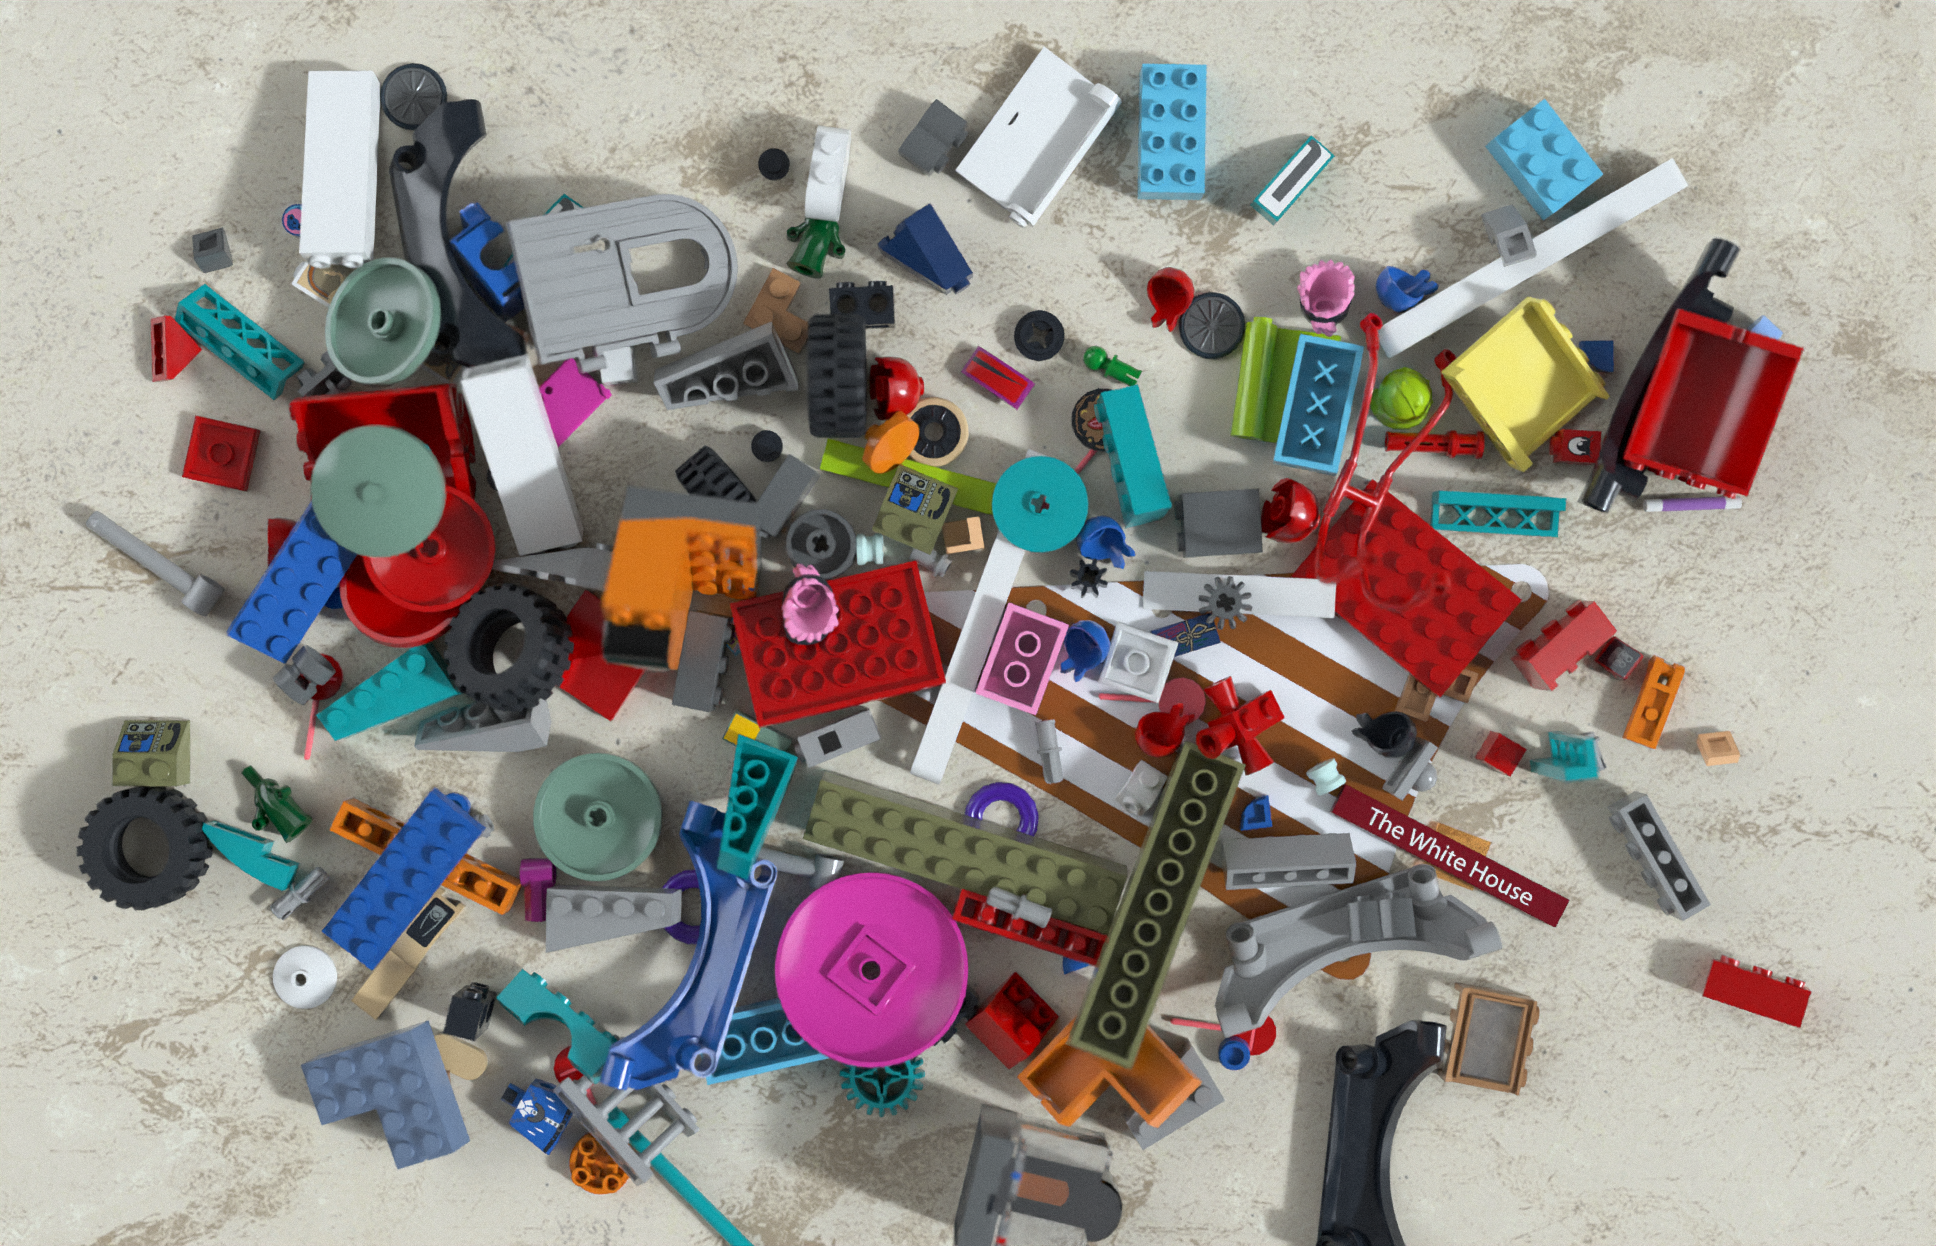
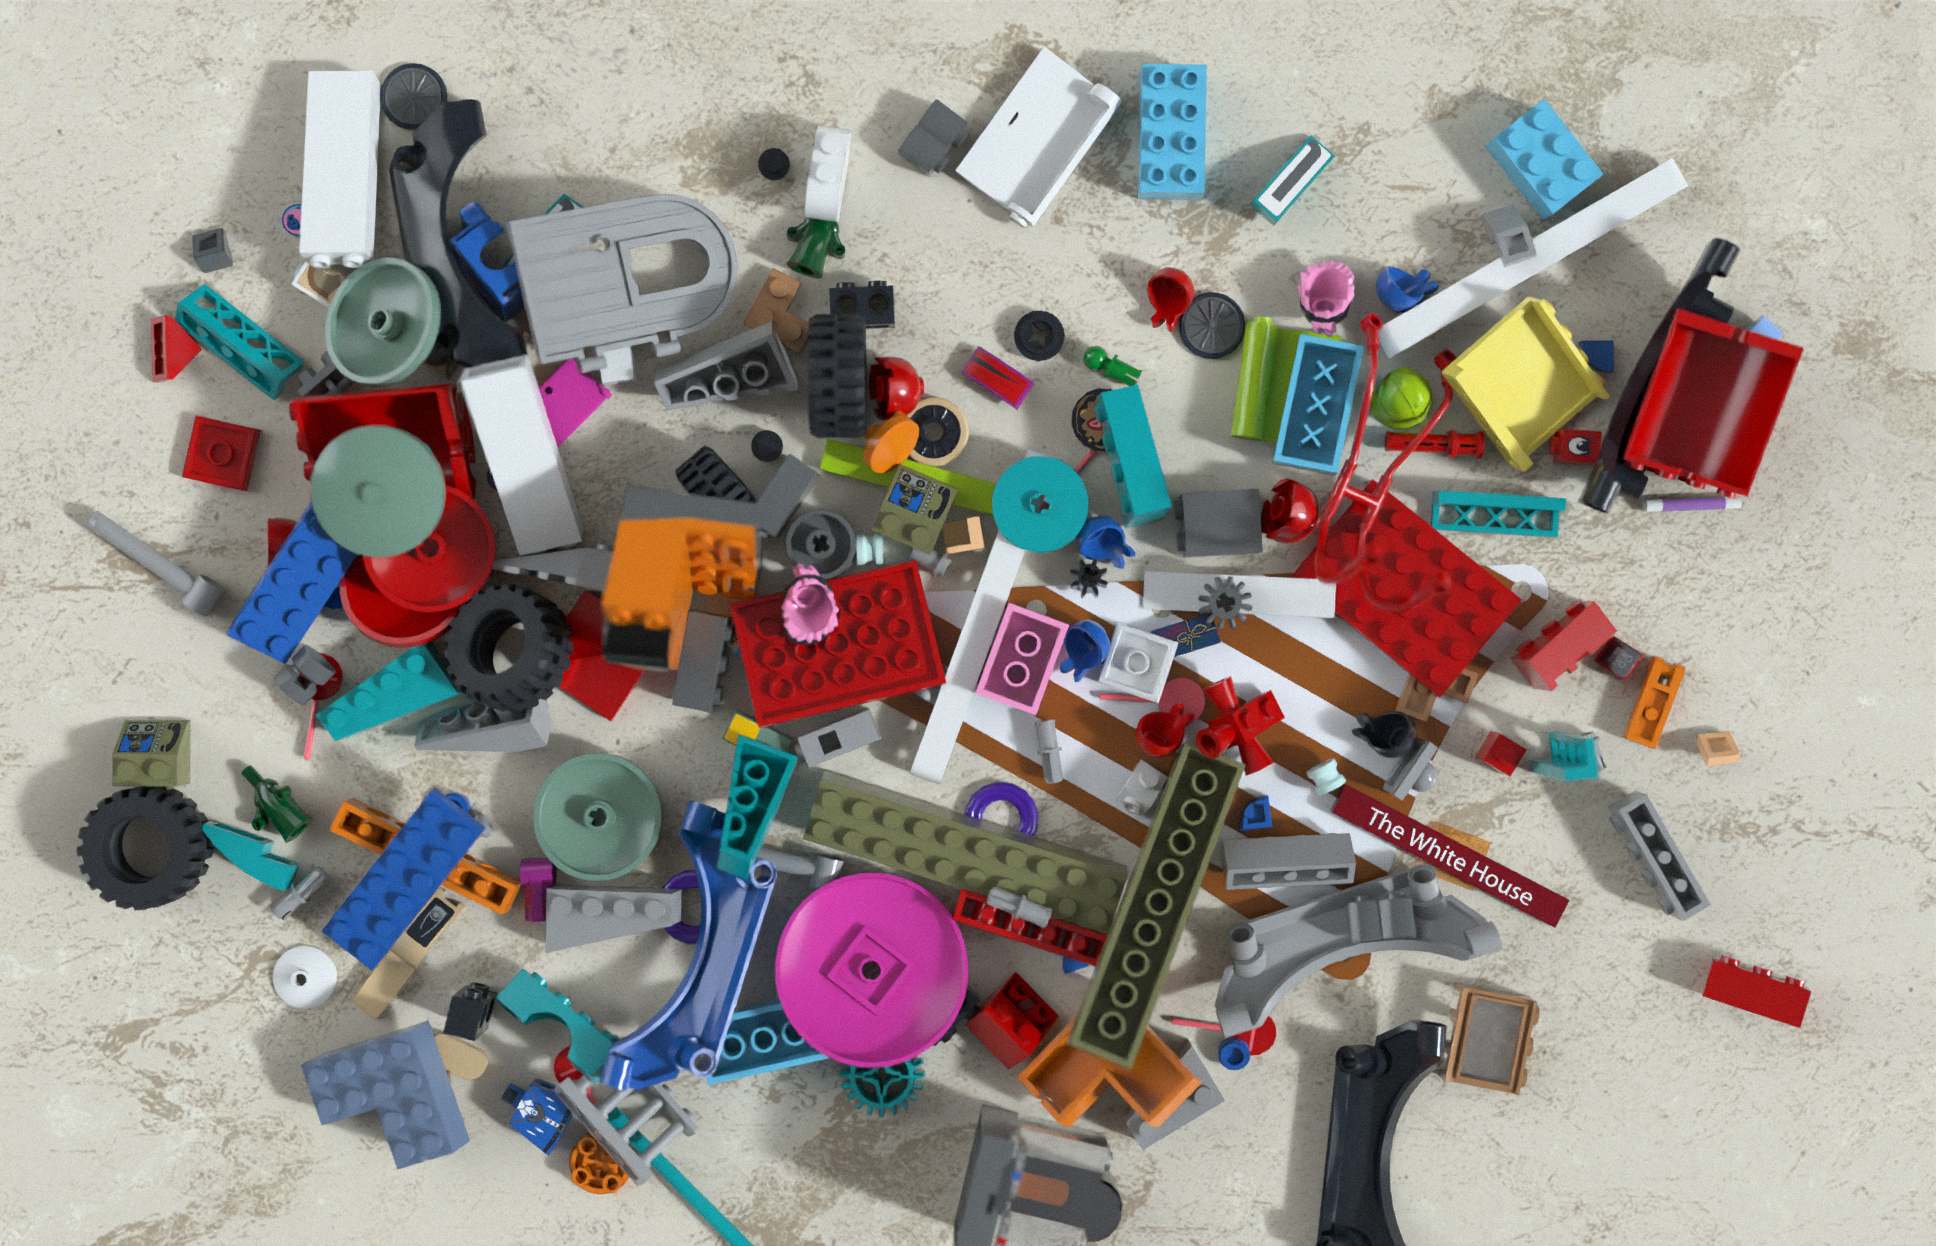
dark blue slope [877,203,973,295] -> none

